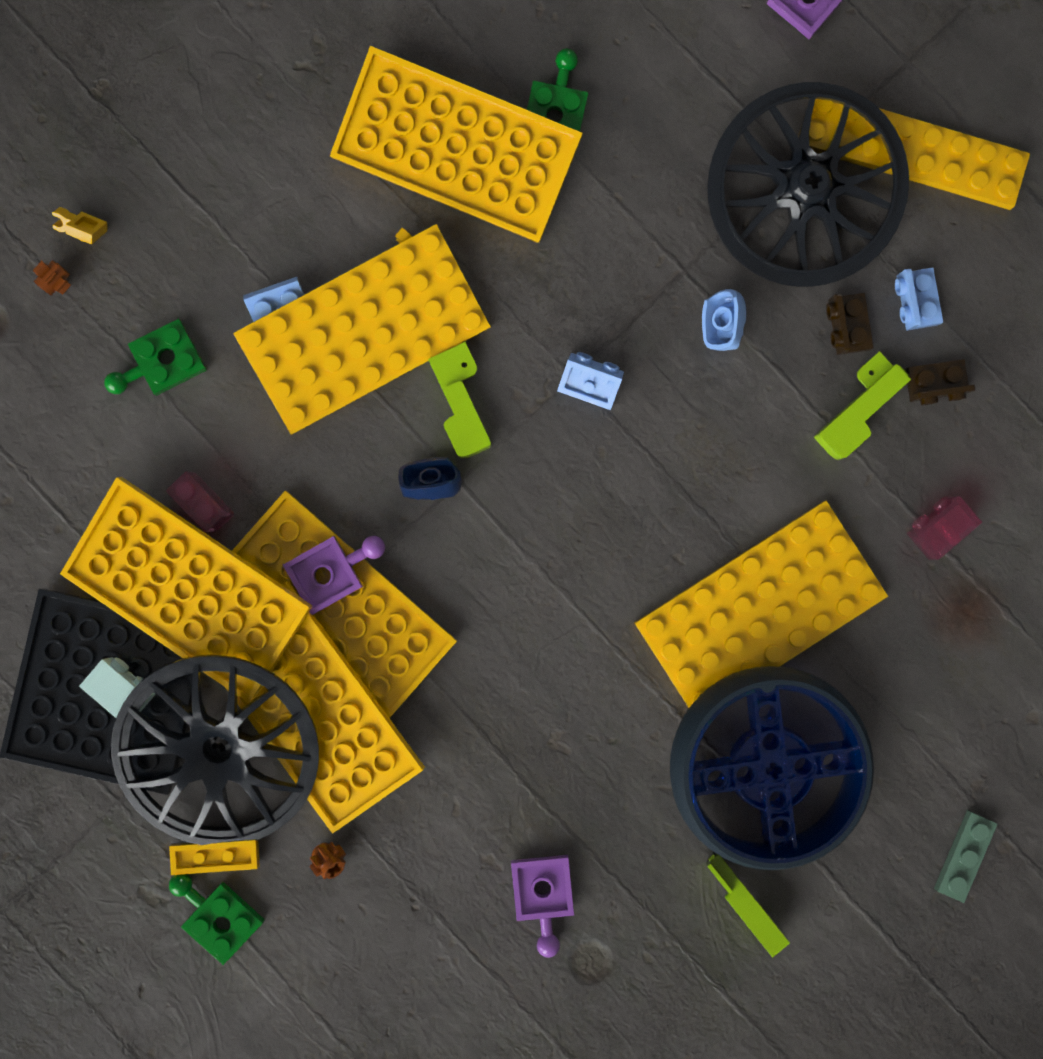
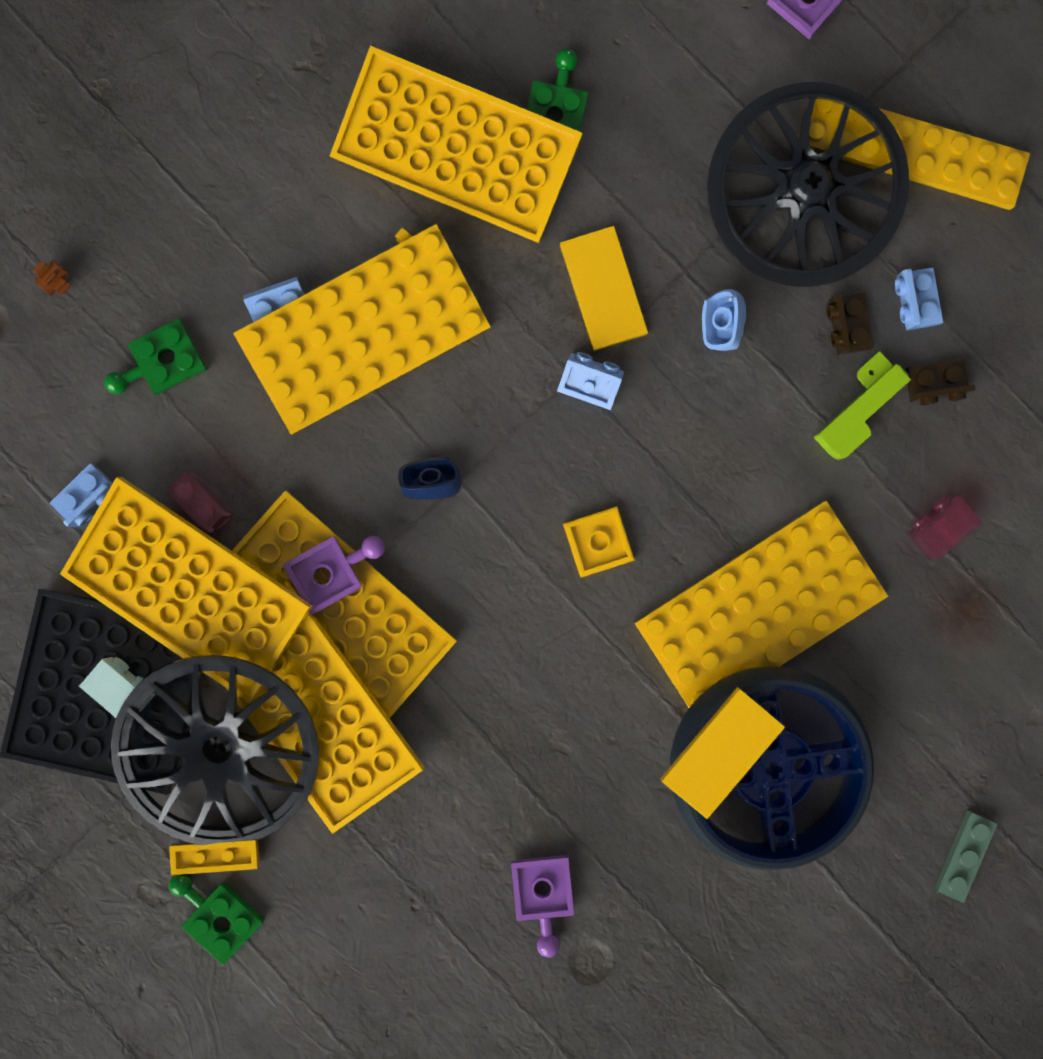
yellow plate [52,207,107,244] -> none
dark orange gear [310,842,346,879] -> none
lime piece [428,342,491,458] -> none
lime piece [706,854,790,958] -> none
none -> light blue bracket [50,463,113,527]
none -> yellow tile [560,226,648,352]
none -> yellow tile [563,506,635,578]
none -> yellow tile [660,687,785,819]

